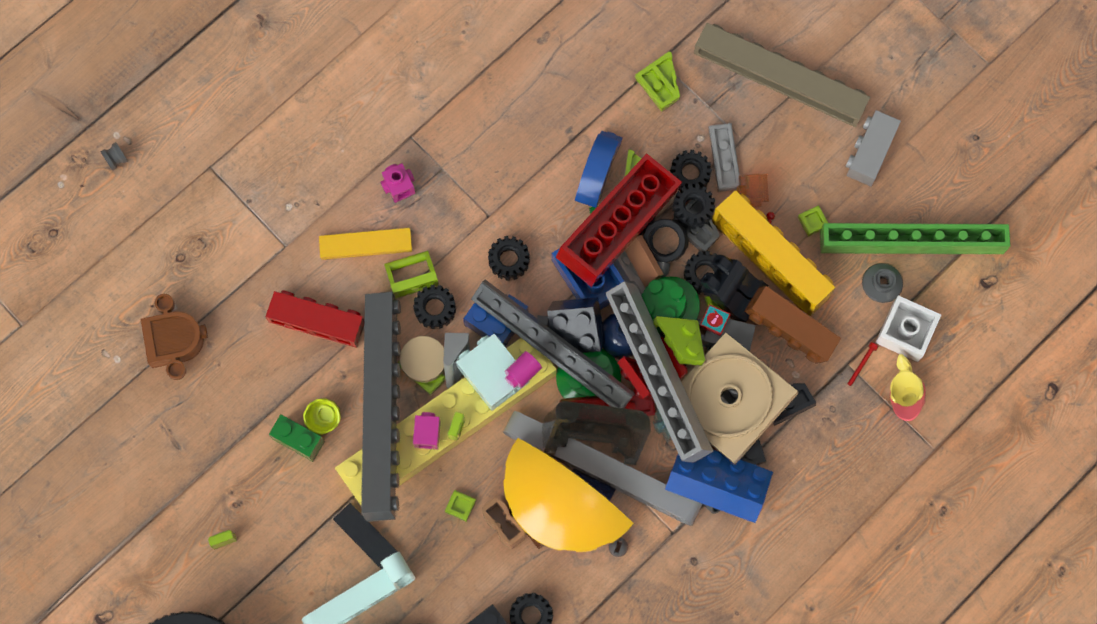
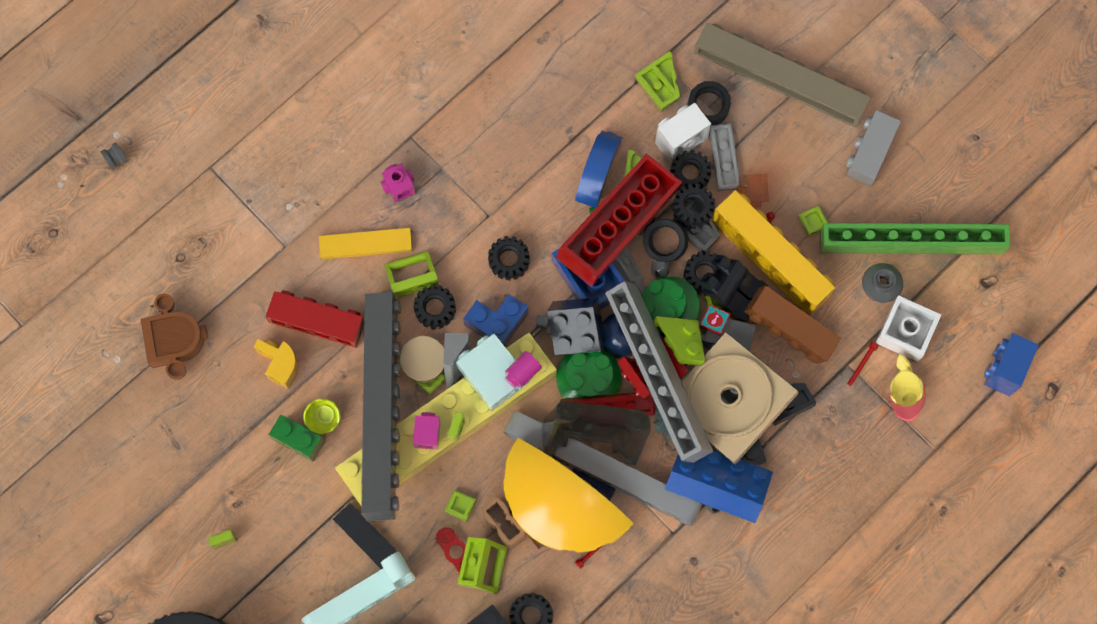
dark grey tile [471,279,635,413] -> none
dark grey hinge [609,538,628,557] -> none
nougat tile [625,235,663,287] -> none
none -> yellow brick [254,339,298,389]
none -> red piece [435,527,466,575]
none -> lime tile [457,537,508,594]
none -> red piece [574,546,602,569]
none -> white brick [655,103,711,164]
none -> black tyre [687,81,731,125]
none -> blue brick [983,333,1039,397]

